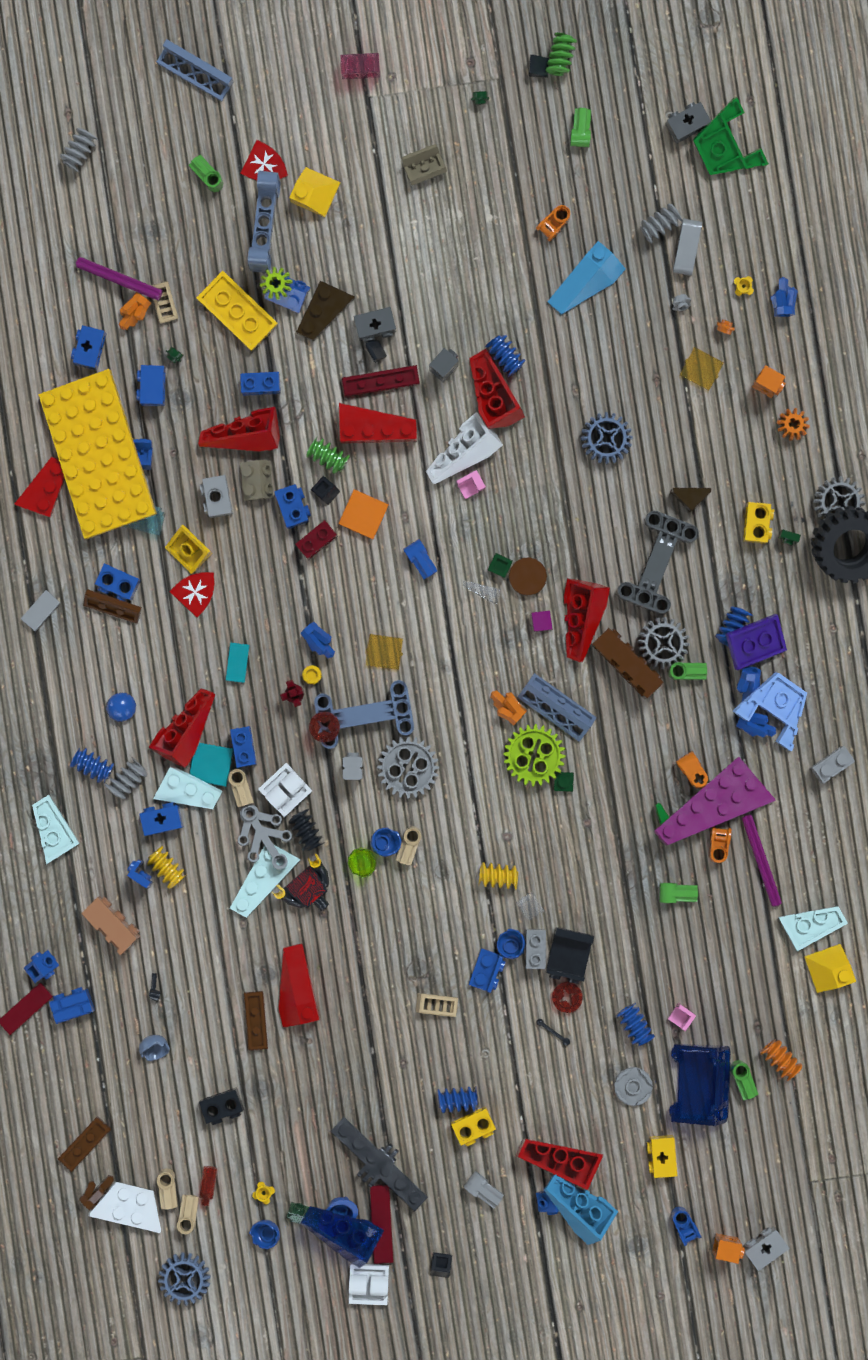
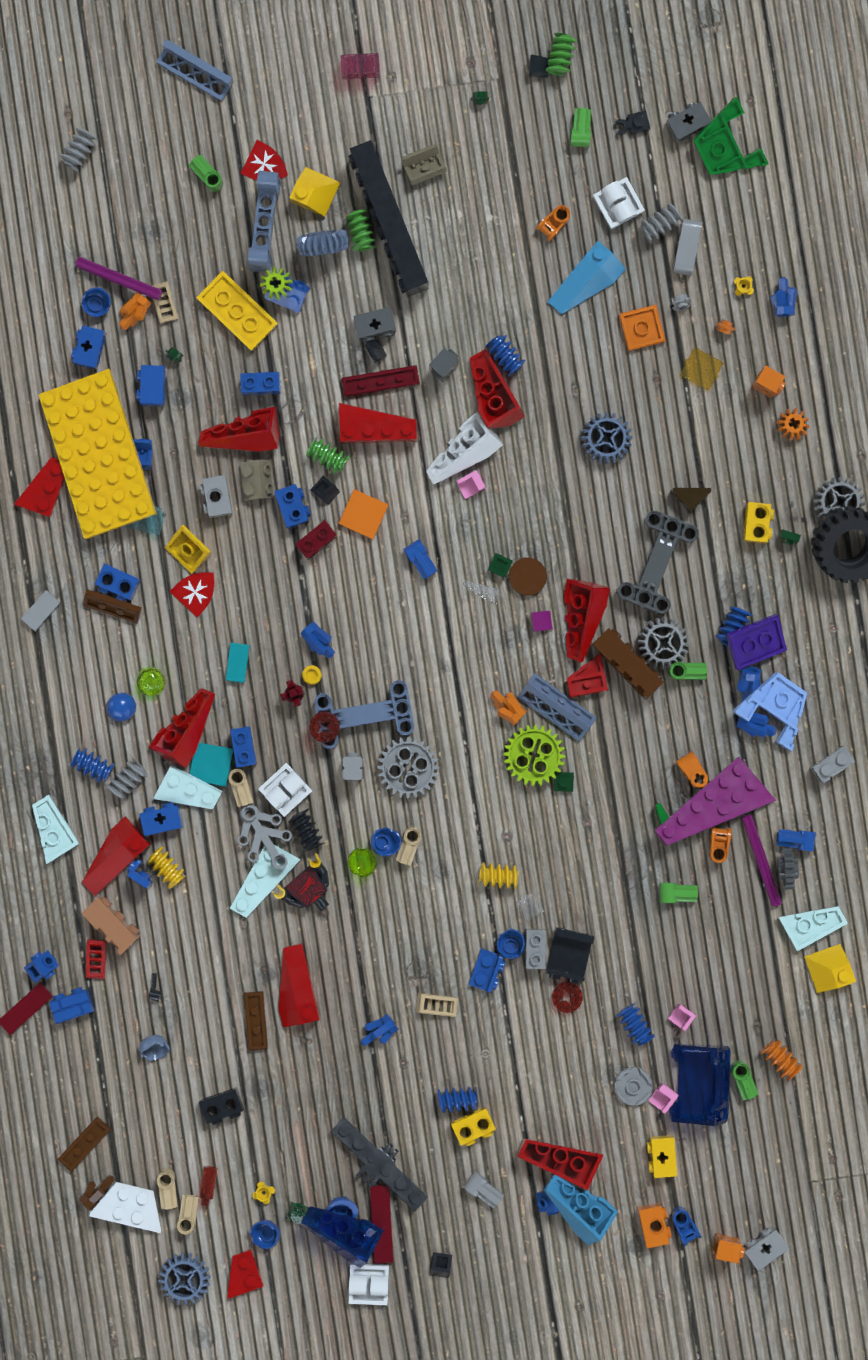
dark brown wing [296,281,355,341] -> none
clear yellow piece [366,634,403,670] -> none
black hinge [536,1019,570,1046] -> none
none -> blue hair [81,287,111,318]
none -> red wedge [82,816,151,896]
none -> red slope [86,939,107,979]
none -> clear neon green hair [136,666,166,697]
none -> red wing [227,1249,264,1299]
none -> sand blue gear [297,229,349,256]
none -> bright green piece [346,209,377,252]
none -> black brick [348,140,429,297]
none -> blue rock [361,1013,399,1046]
none -> red wing [566,654,608,698]
none -> white plate [593,177,645,229]
none -> black plate [615,110,651,135]
none -> orange tile [619,305,665,351]
none -> orange brick [637,1203,672,1249]
none -> bright pink panel [649,1082,679,1114]
none -> blue piece [776,829,816,852]
none -> dark grey gear [777,848,799,890]

